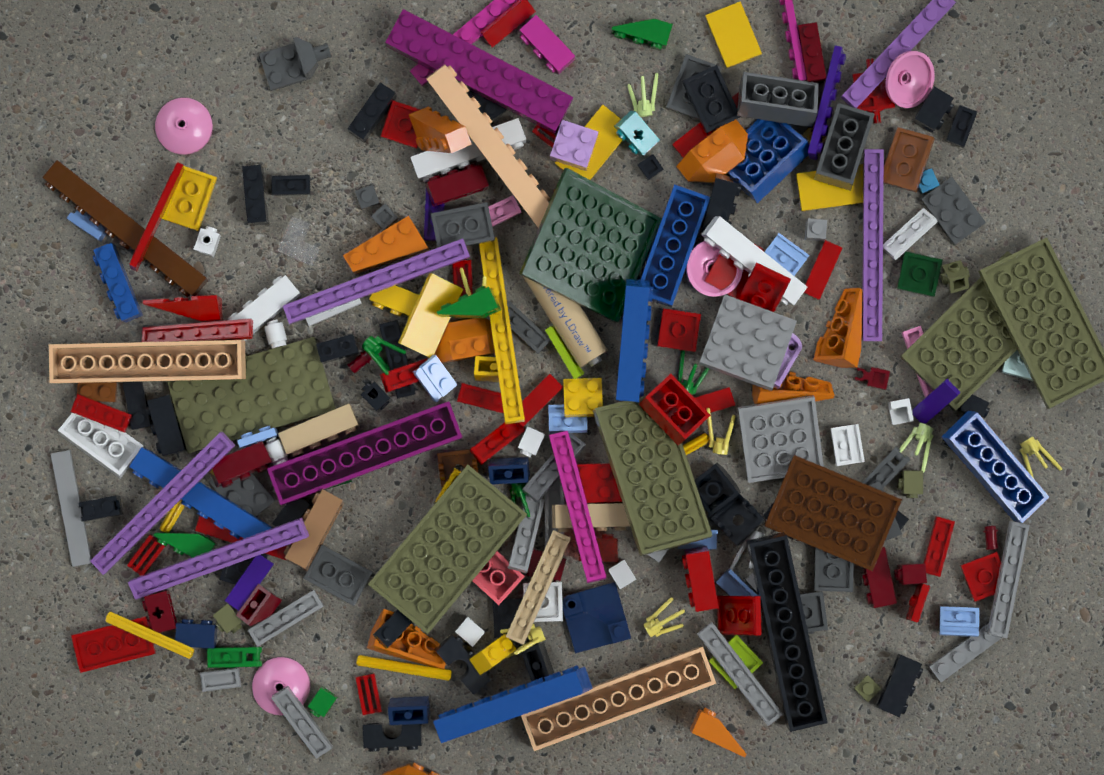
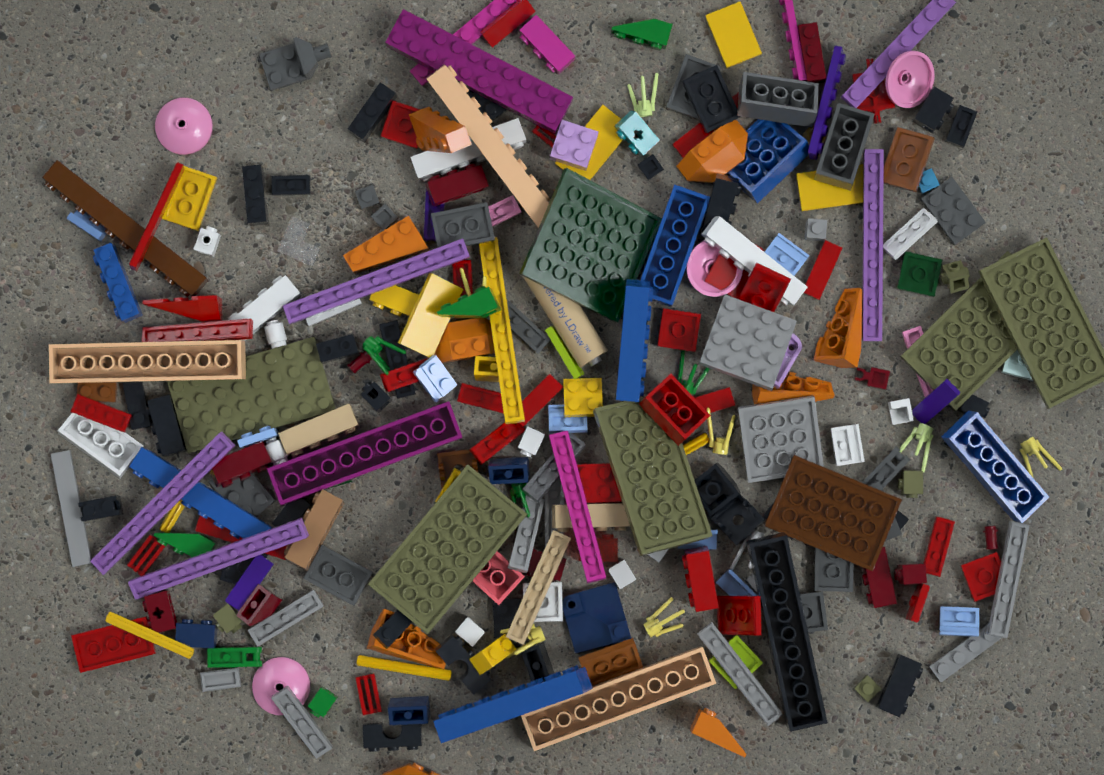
none -> dark orange plate [578,638,643,686]

